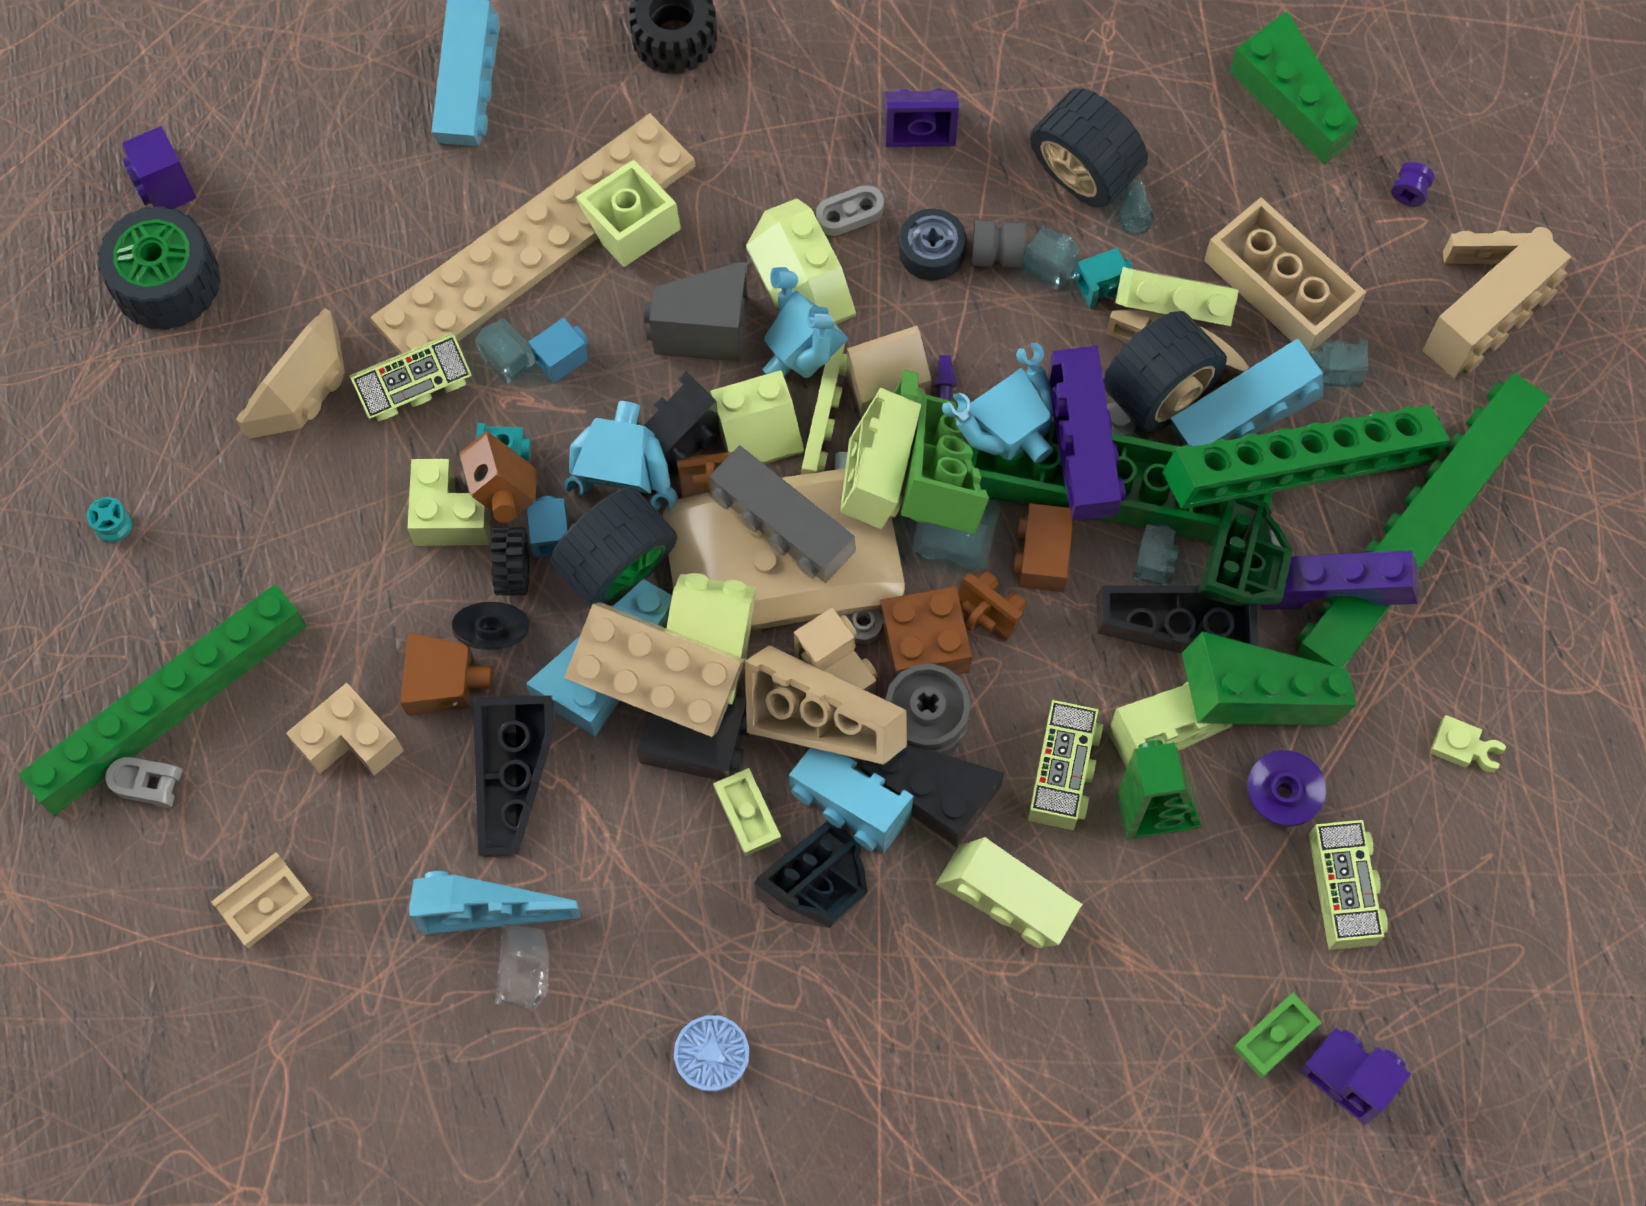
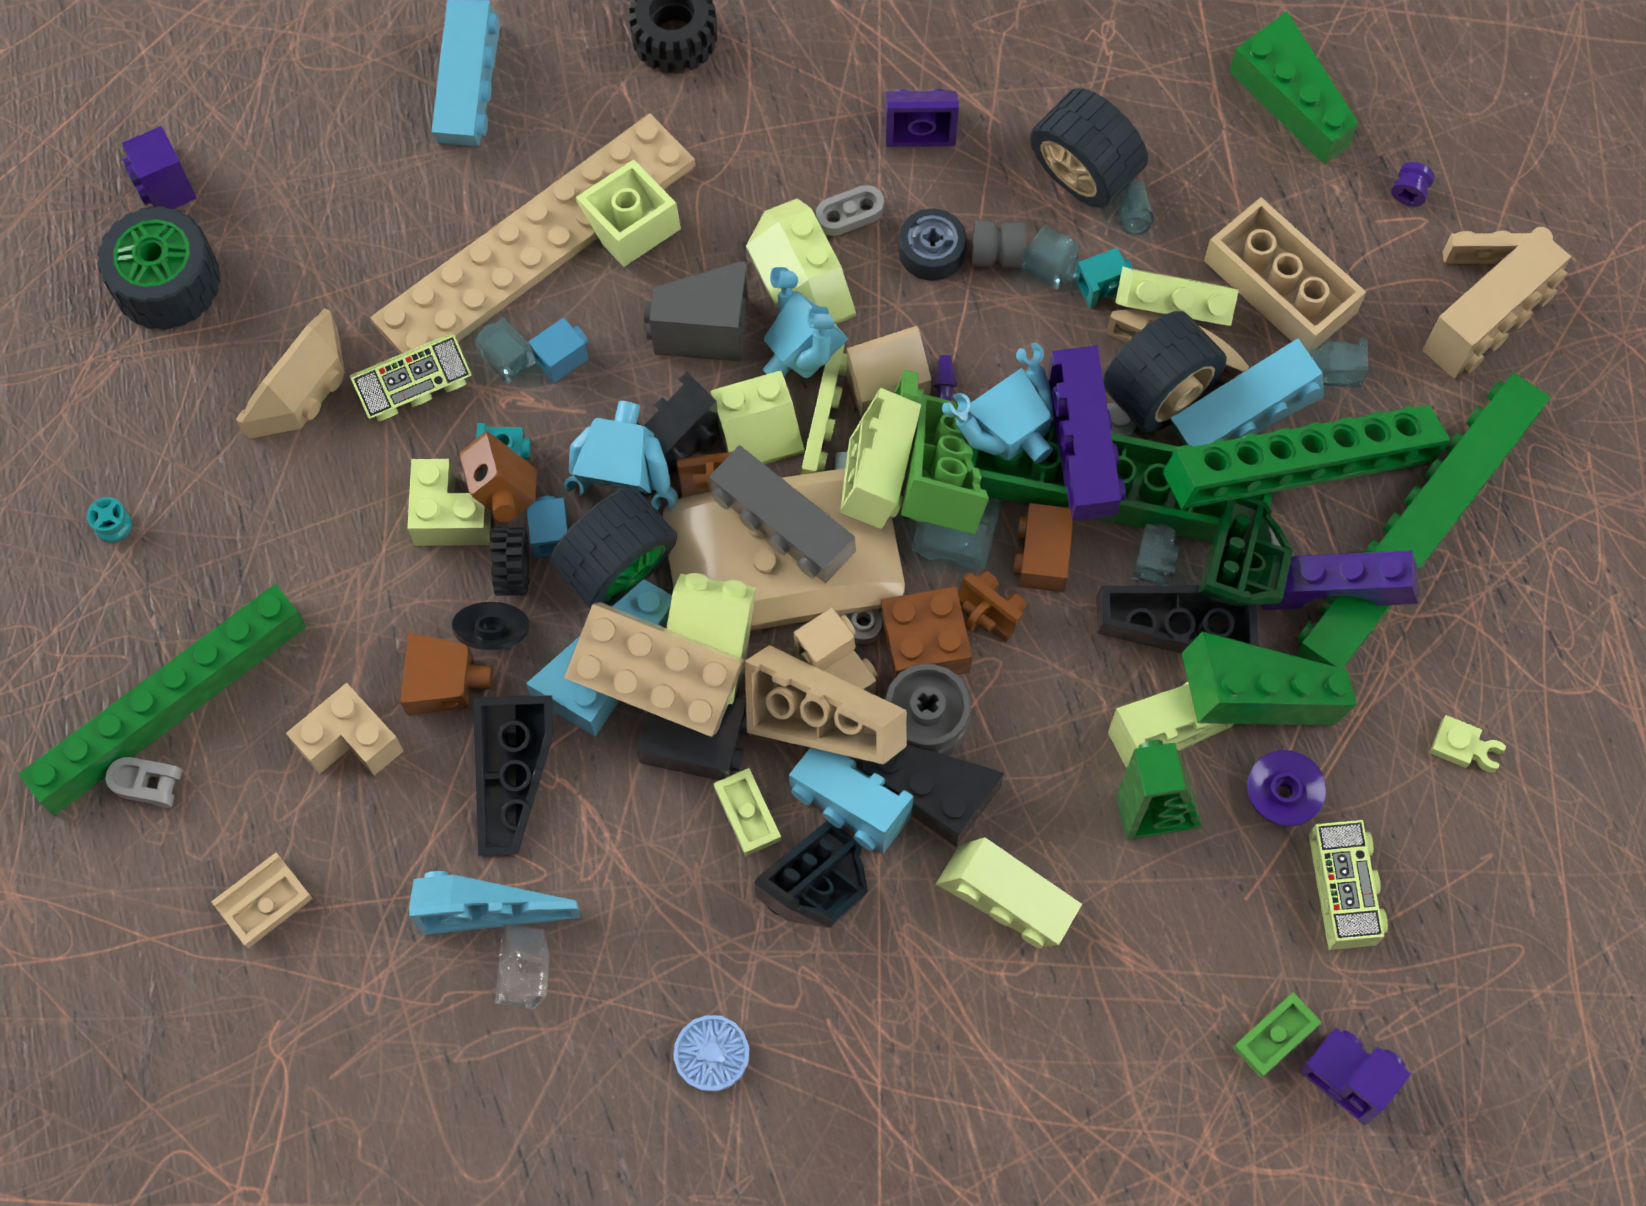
brick [1028,700,1103,831] -> none

